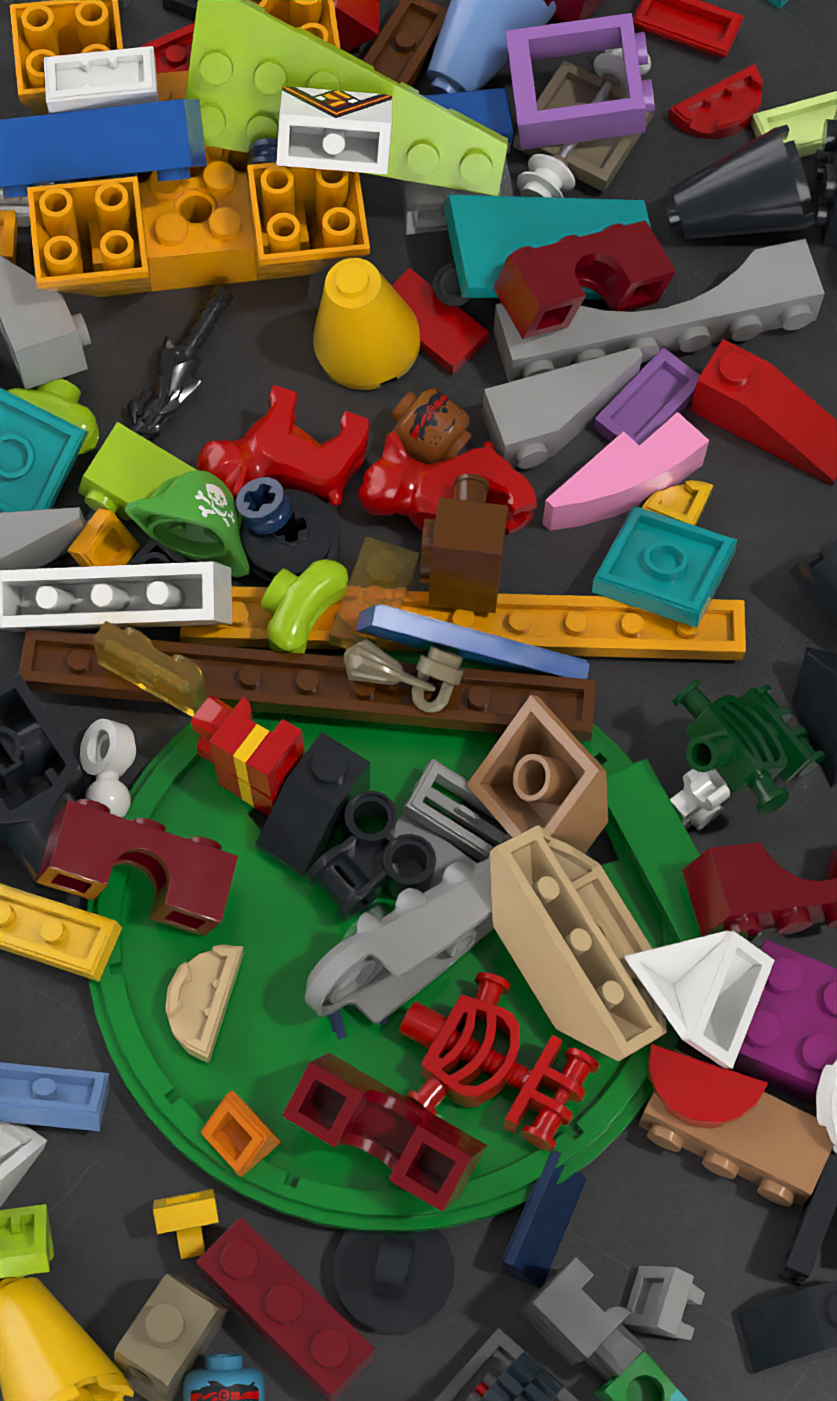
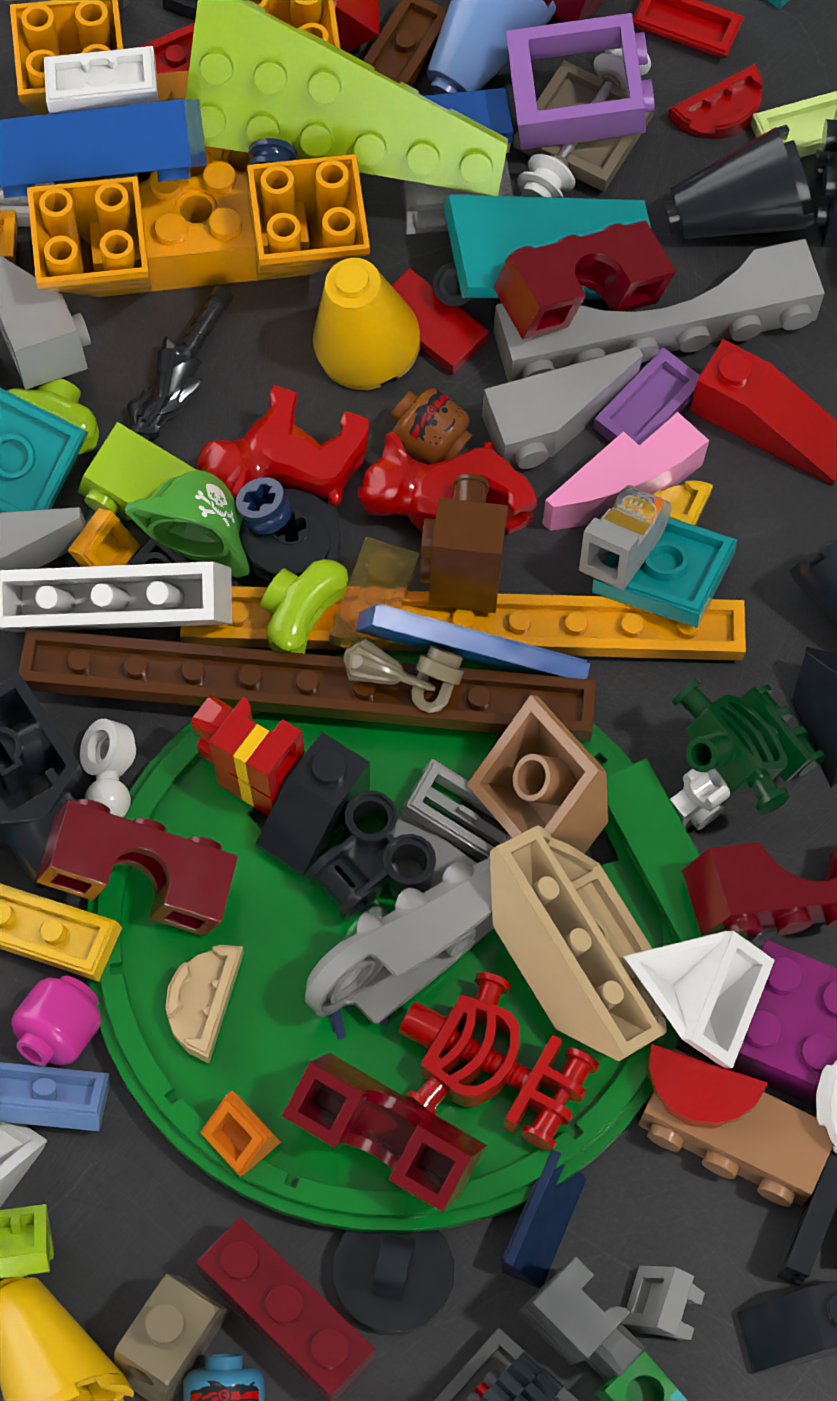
clear yellow plate [93,621,207,717] -> none
yellow tile [153,1189,219,1259] -> none
white brick [276,86,392,174] -> none
none -> dark pink head [11,976,102,1066]
none -> light grey leg [579,485,671,591]

